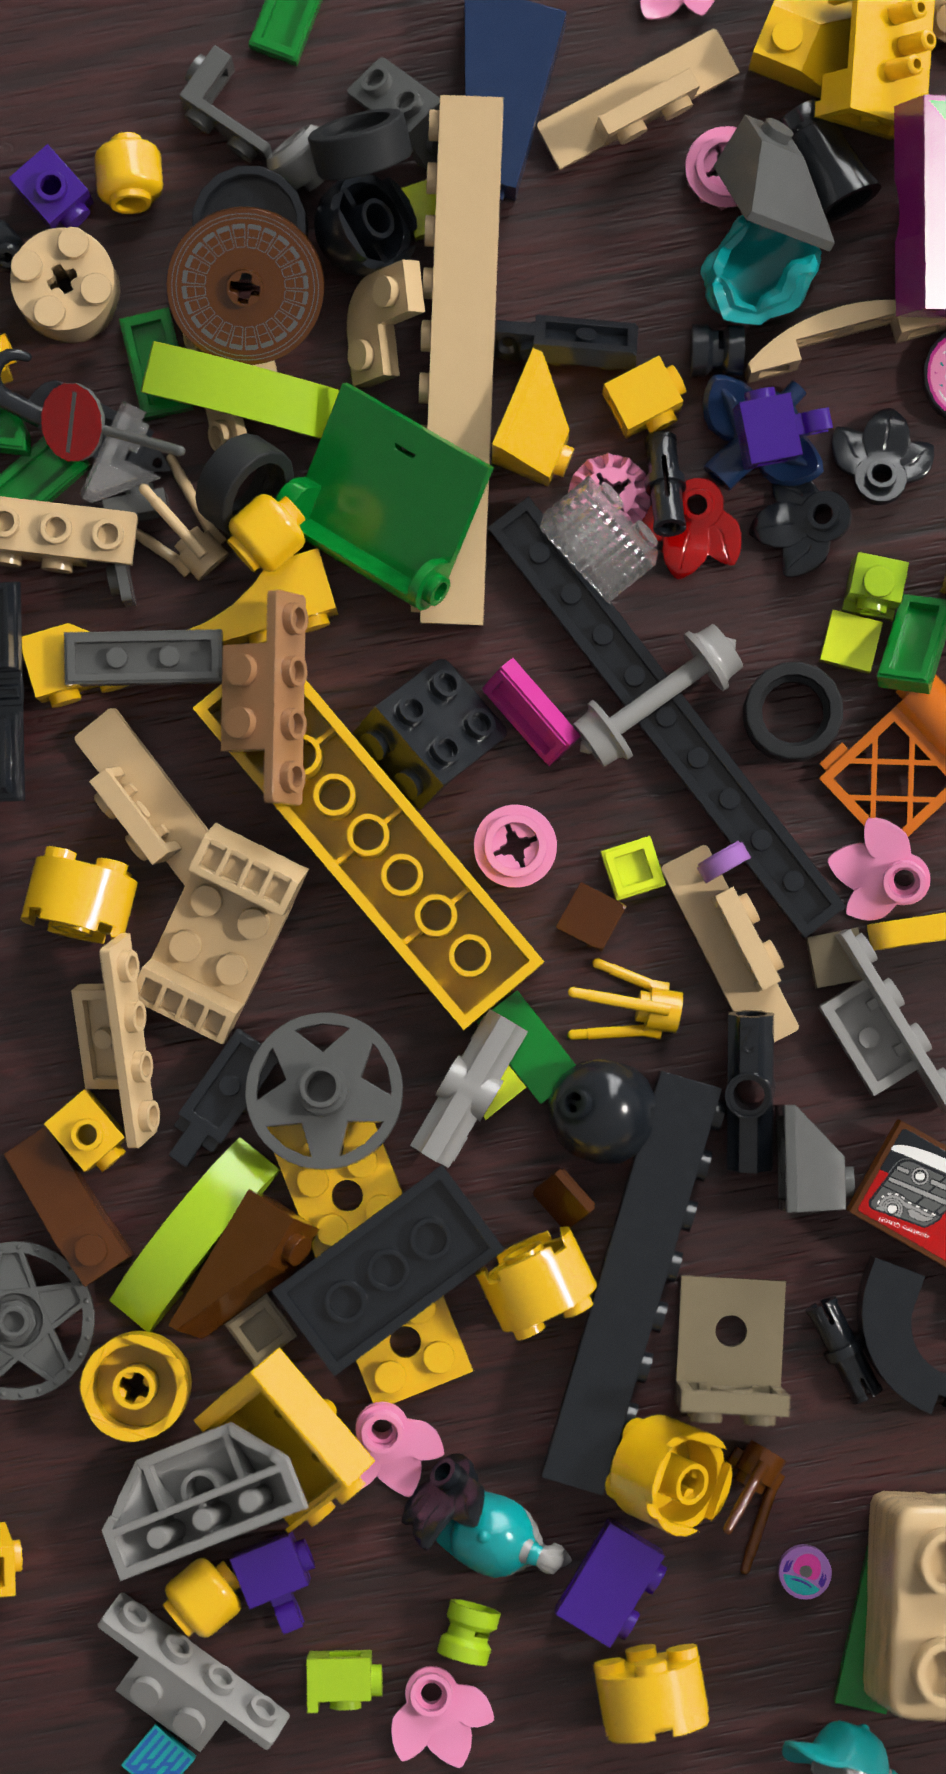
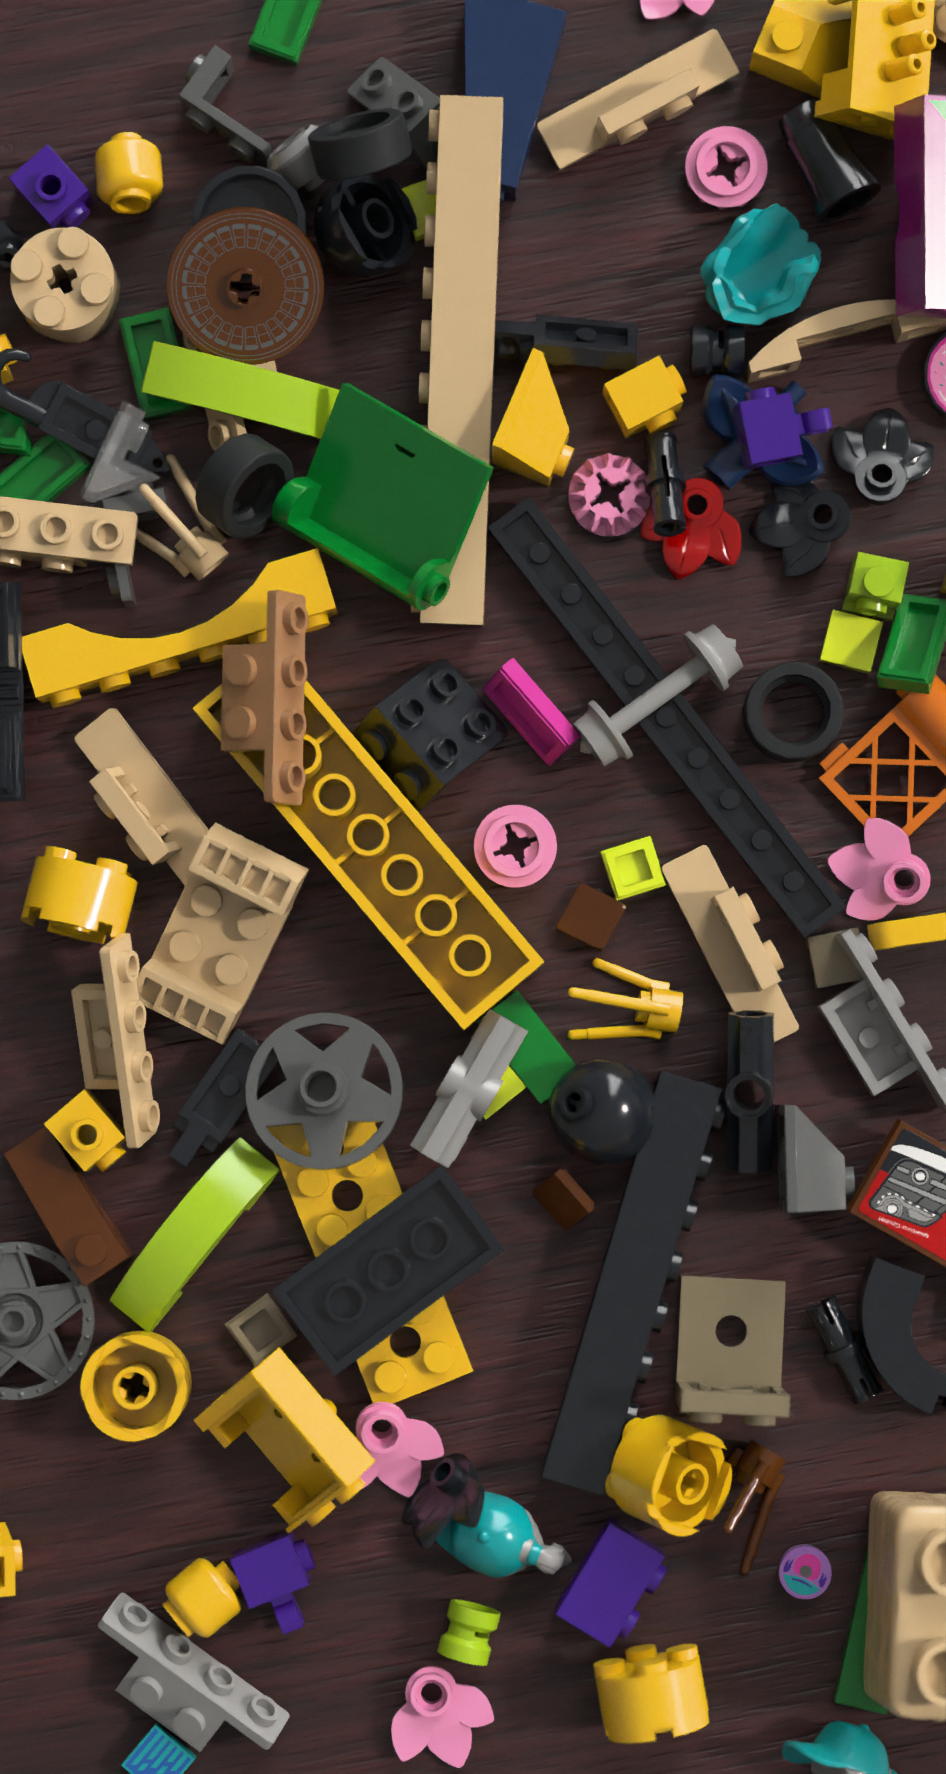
red piece [41,383,185,461] -> none
dark grey tile [64,629,223,687] -> none
light grey wedge [102,1422,308,1581] -> none
reddish brown slope [169,1189,319,1339] -> none
yellow head [227,494,306,572] -> none
lime brick [307,1650,383,1713] -> none
tan plate [347,260,425,387] -> none
yellow brick [475,1226,597,1341] -> none
clear brick [540,476,658,603] -> none
medium lavender tile [697,841,751,883] -> none
dark grey slope [713,114,835,252] -> none

